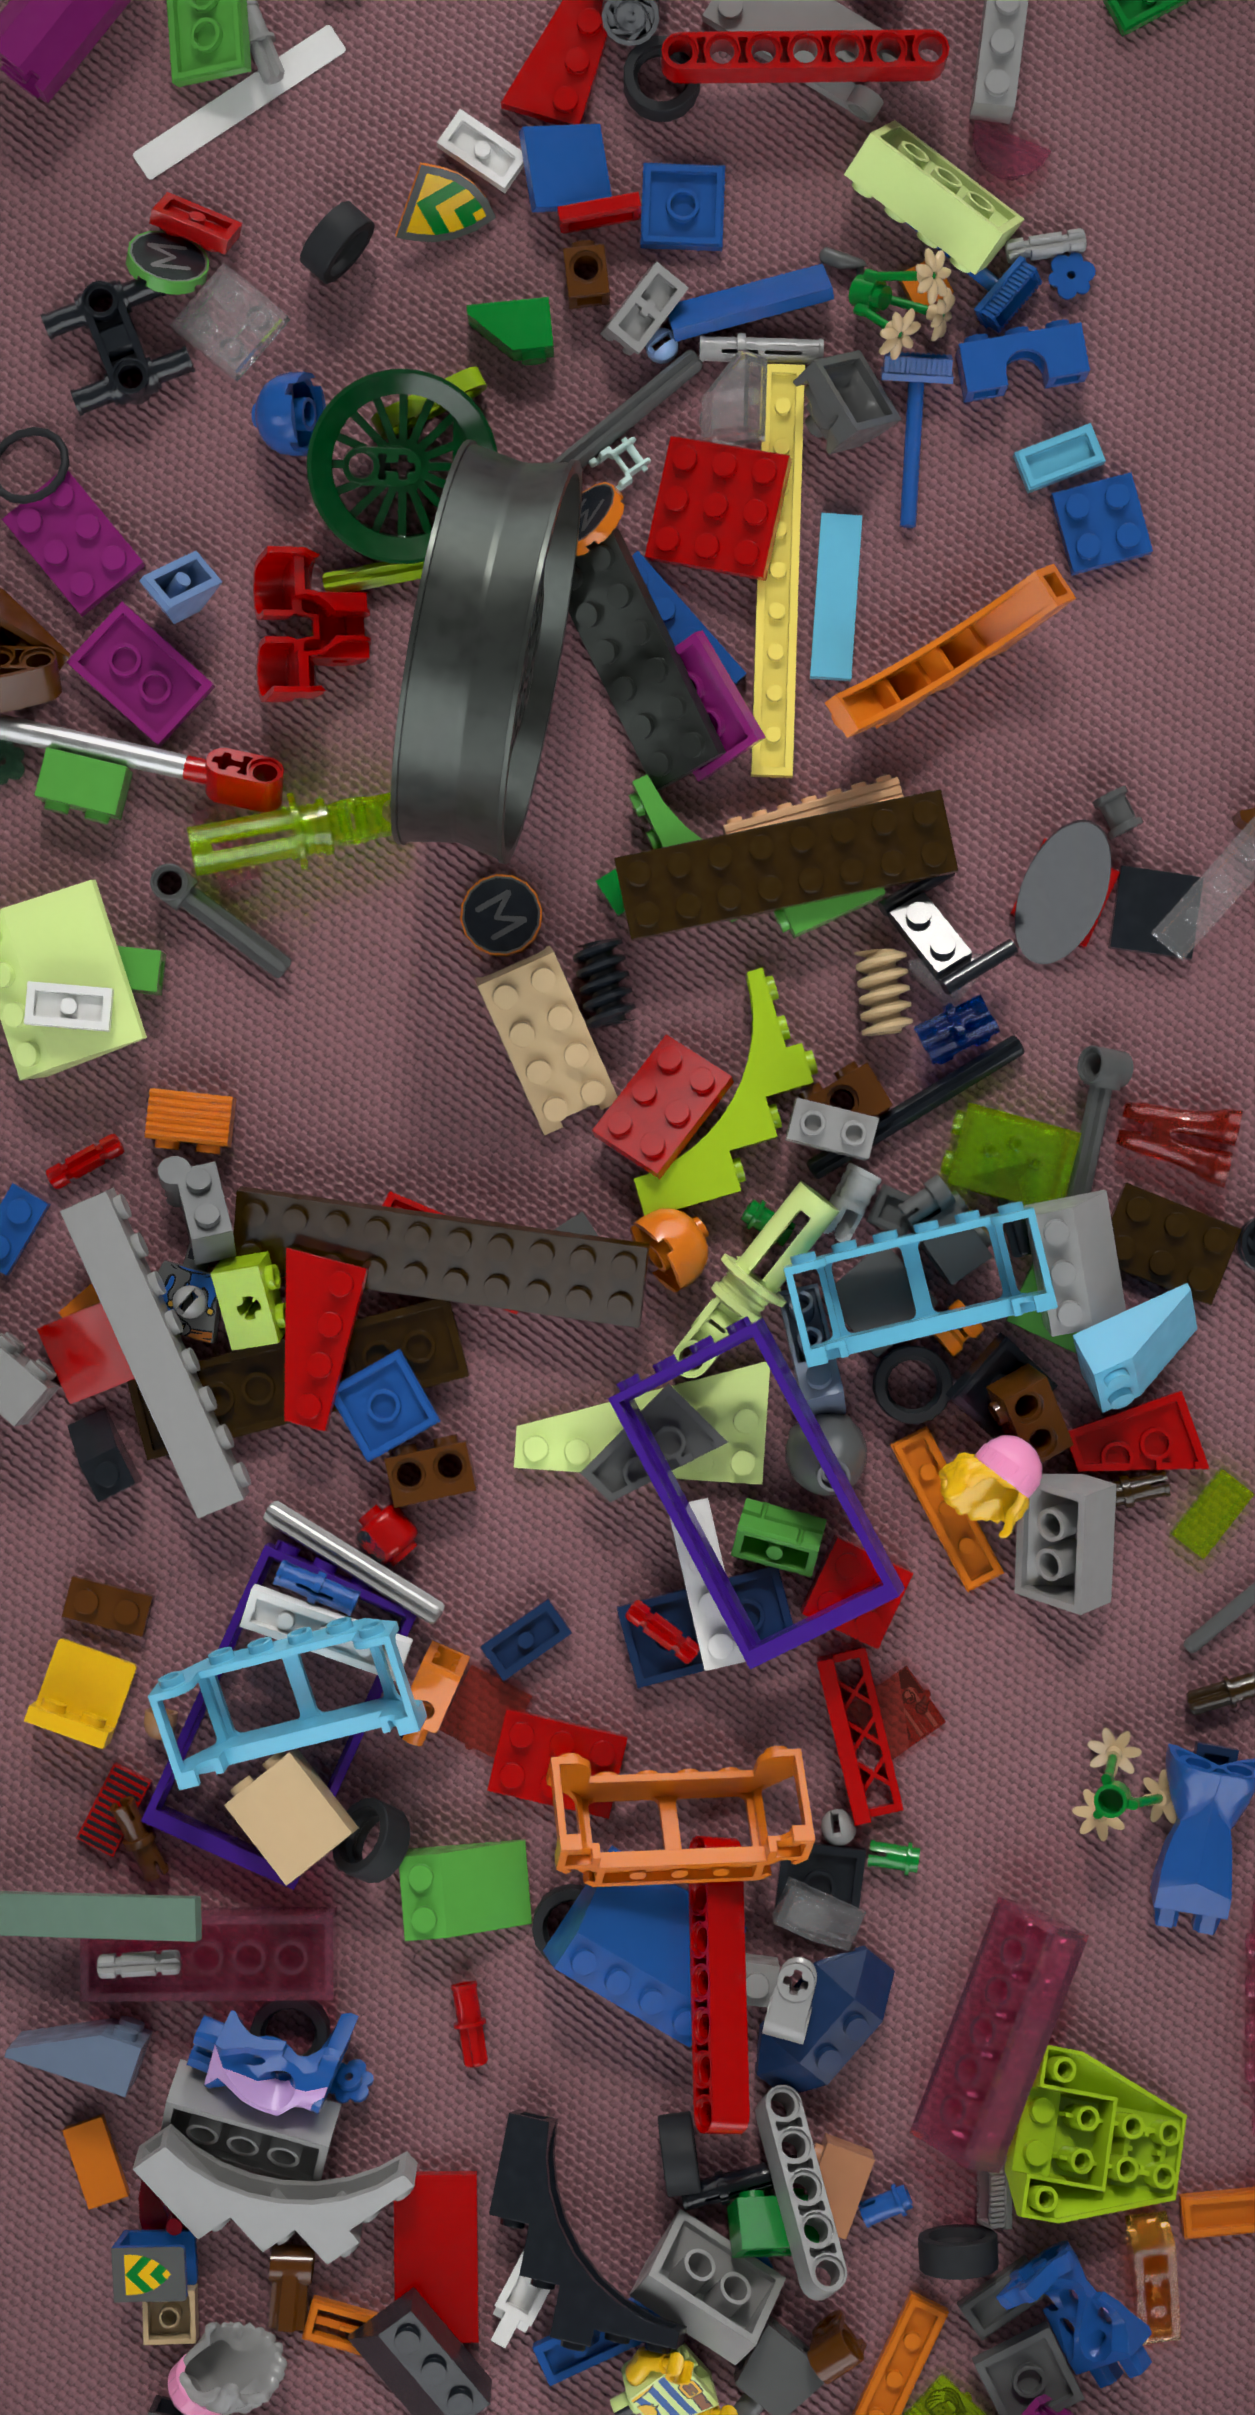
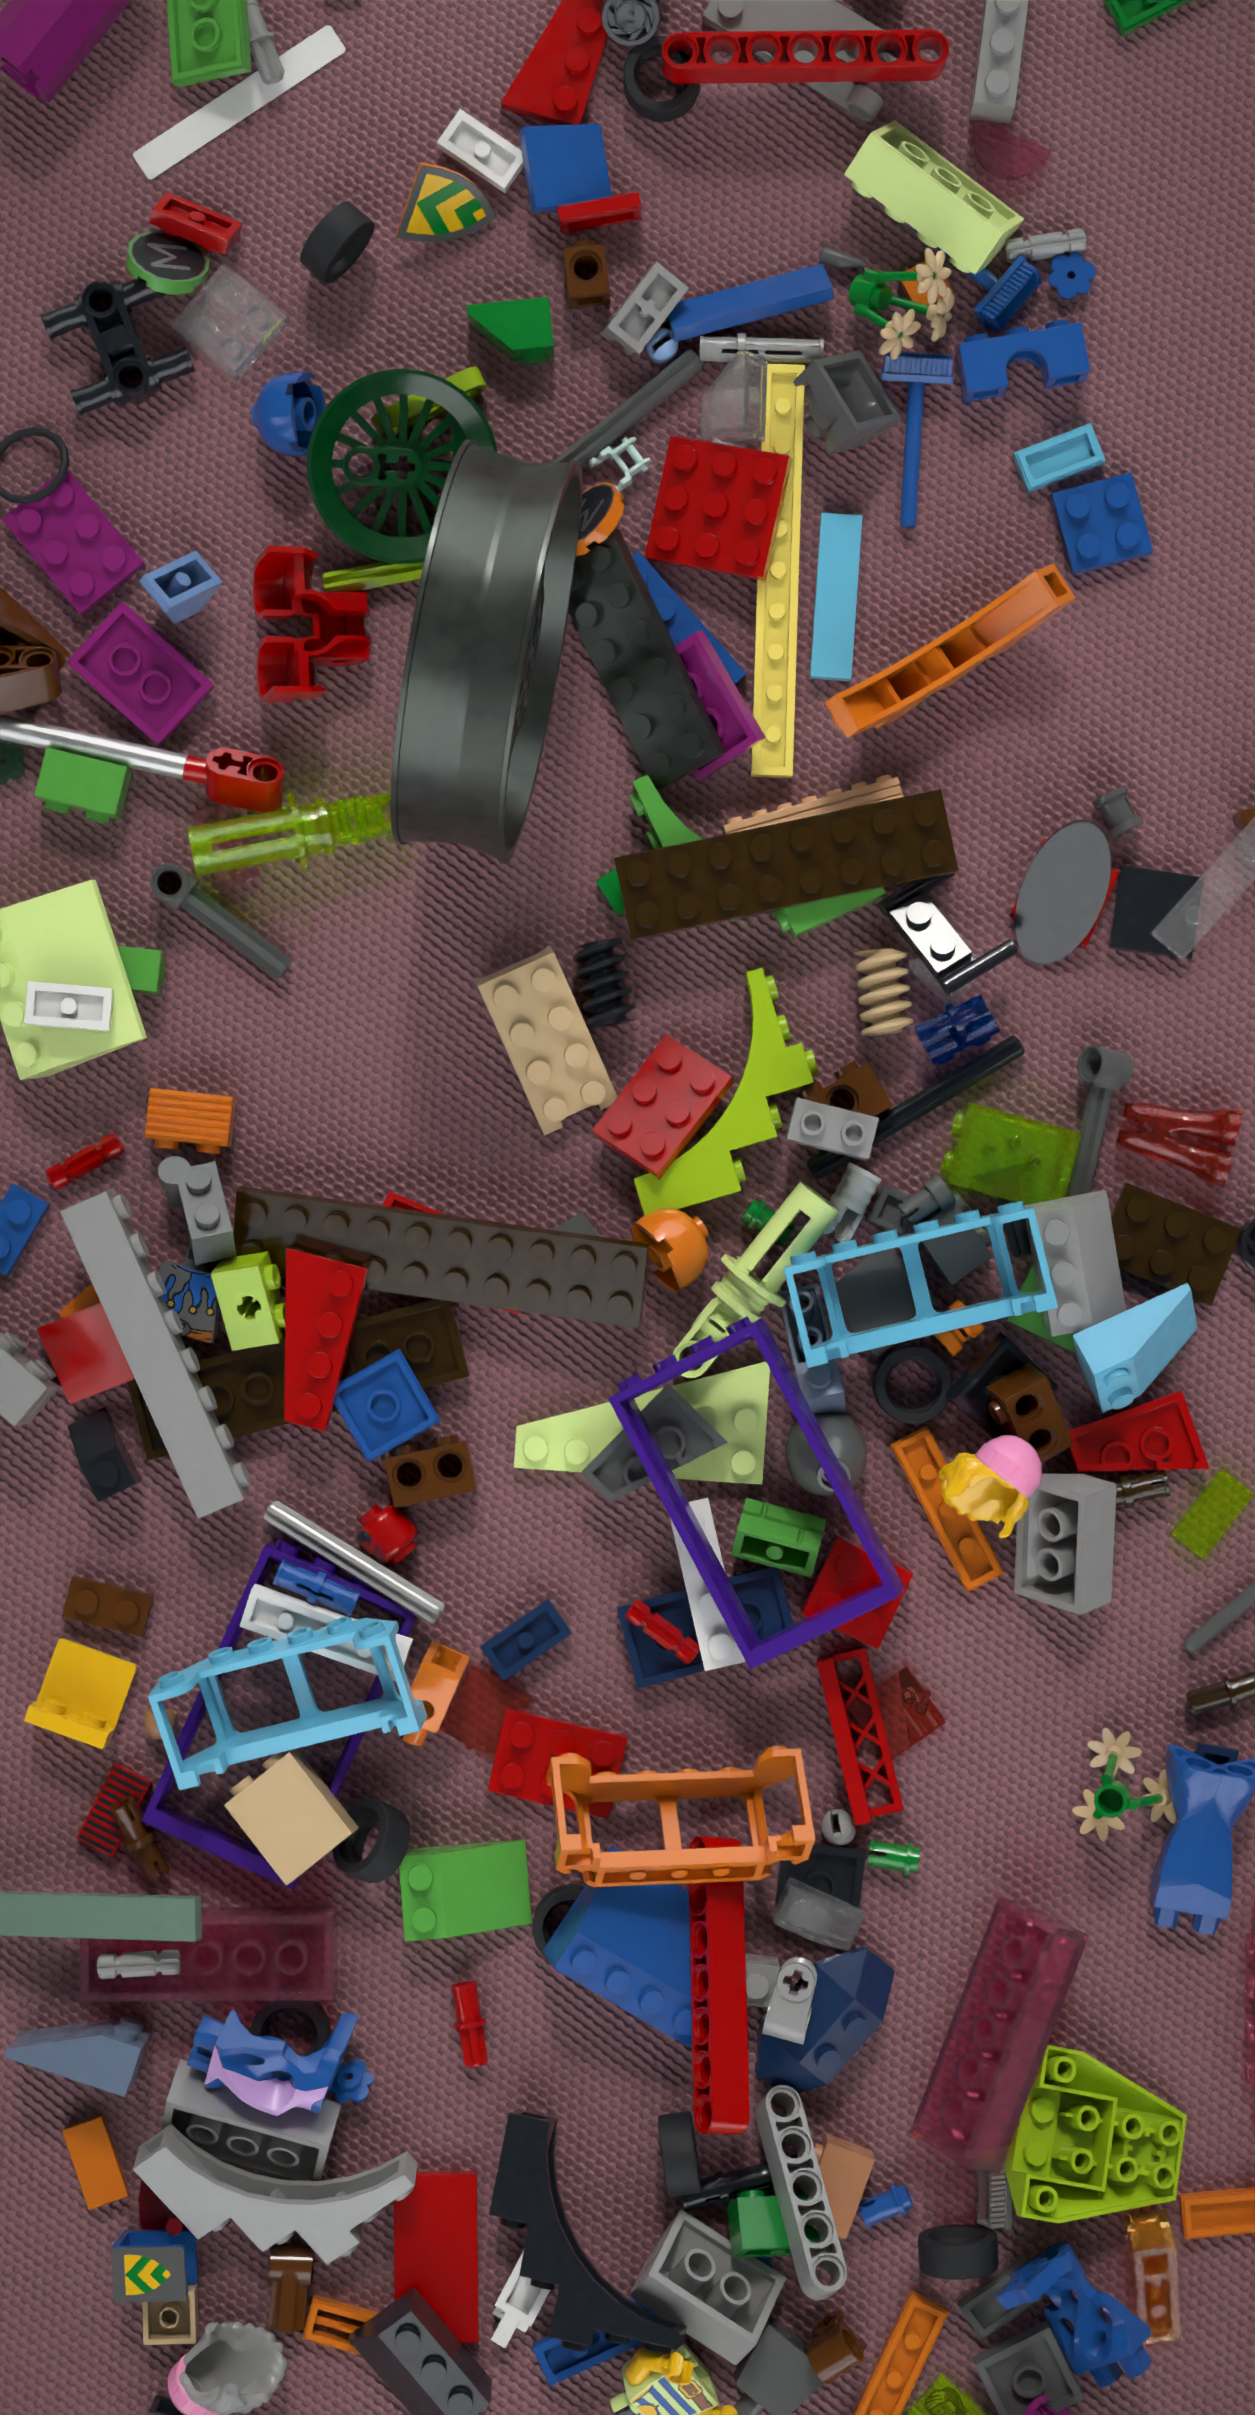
light grey hinge [172,1285,207,1319] -> none
black tile [460,874,543,957] -> none
blue tile [640,163,725,251] -> none

